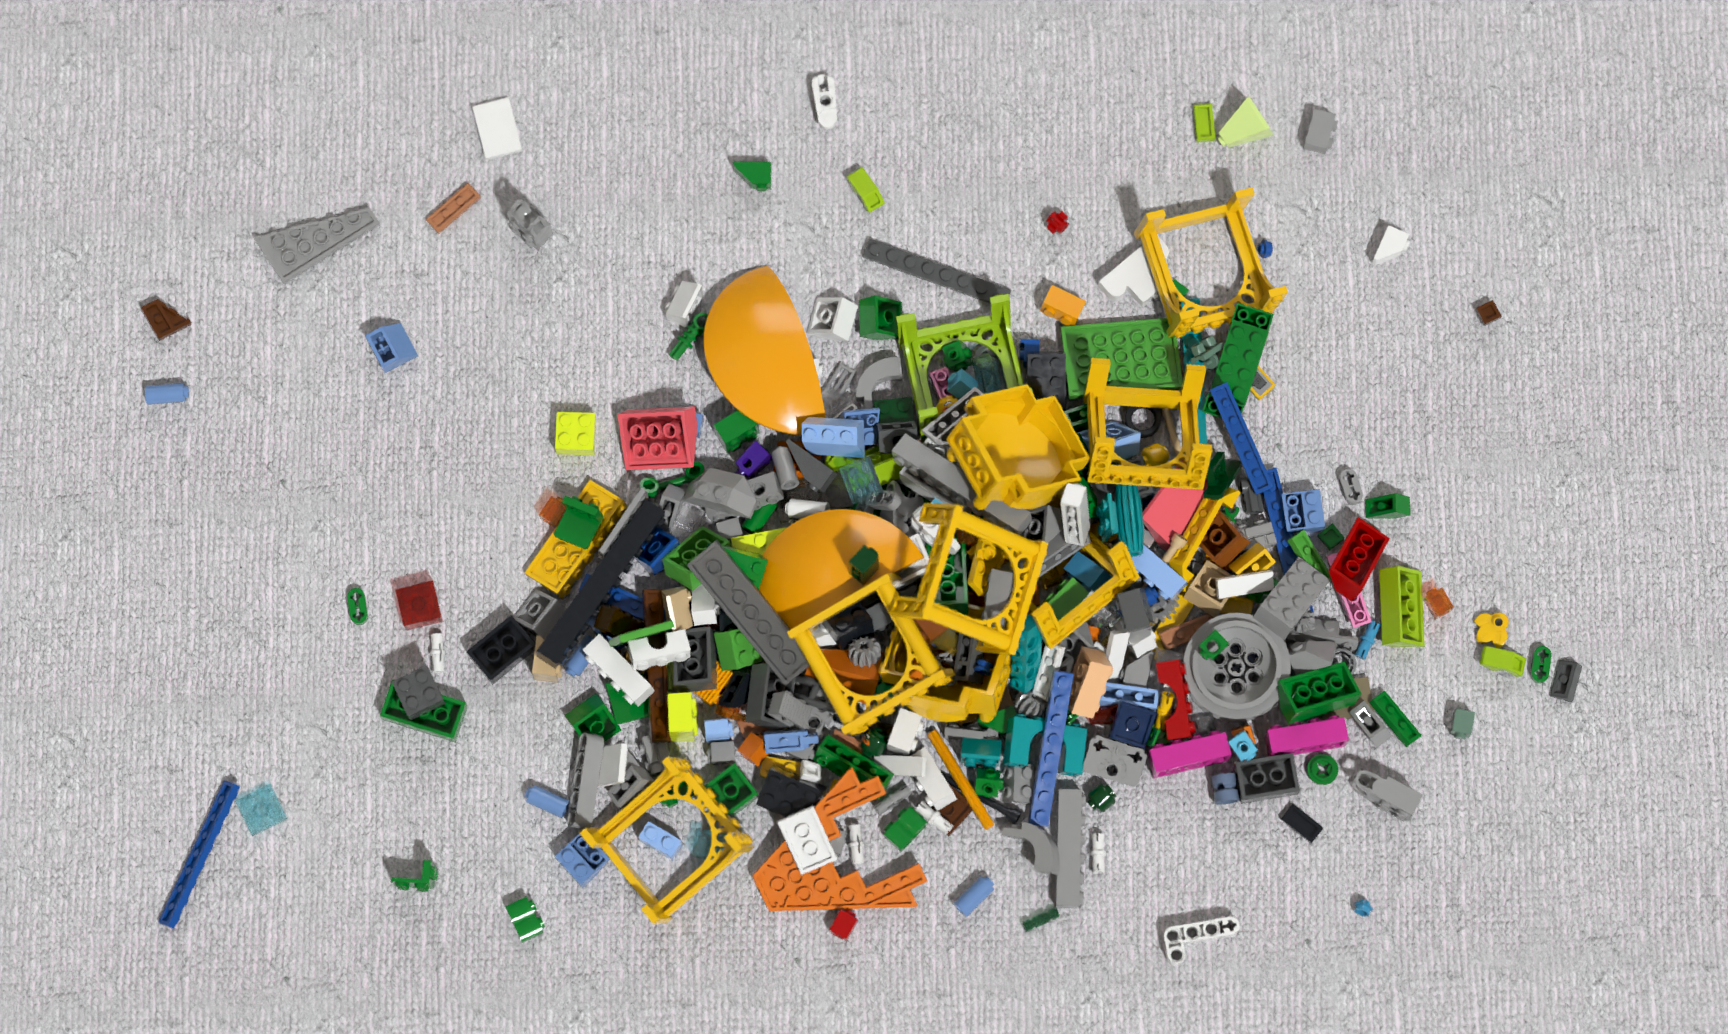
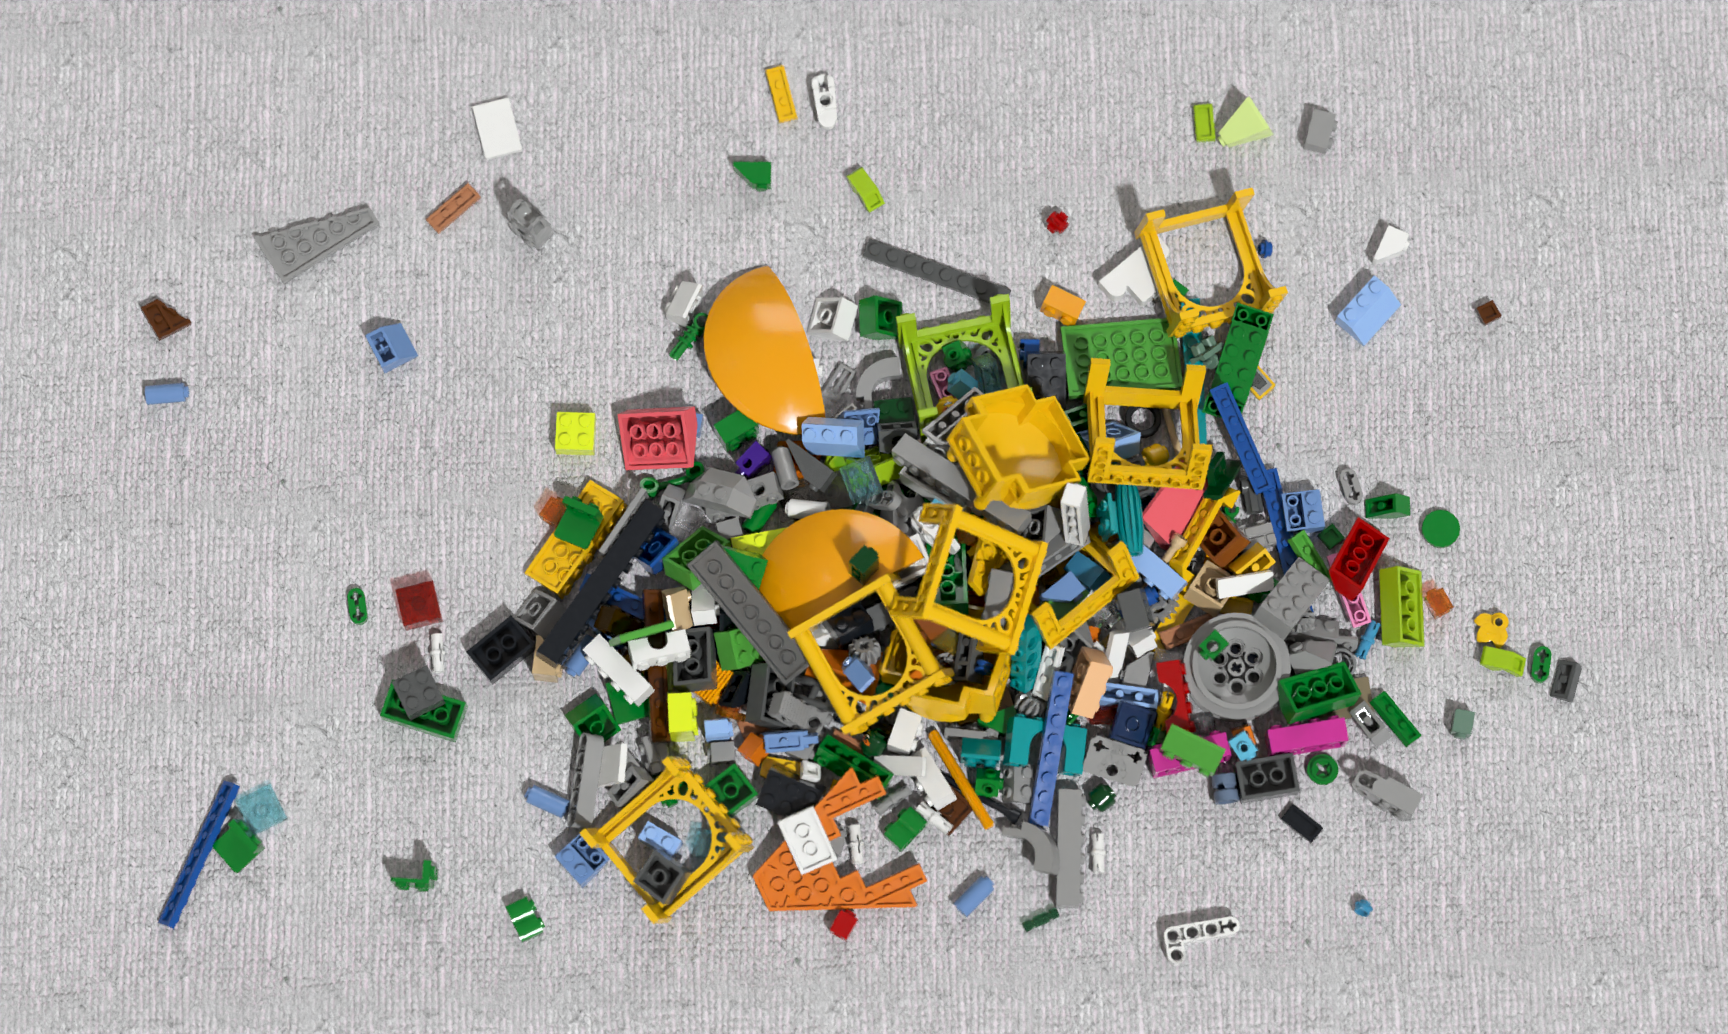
none -> green bracket [213,819,265,873]
none -> dark grey brick [633,849,692,904]
none -> yellow tile [765,65,798,123]
none -> medium blue slope [842,654,875,693]
none -> medium blue slope [1039,571,1085,603]
none -> bright green slope [1160,724,1226,777]
none -> light blue slope [1335,275,1401,346]
none -> green tile [1421,510,1460,548]

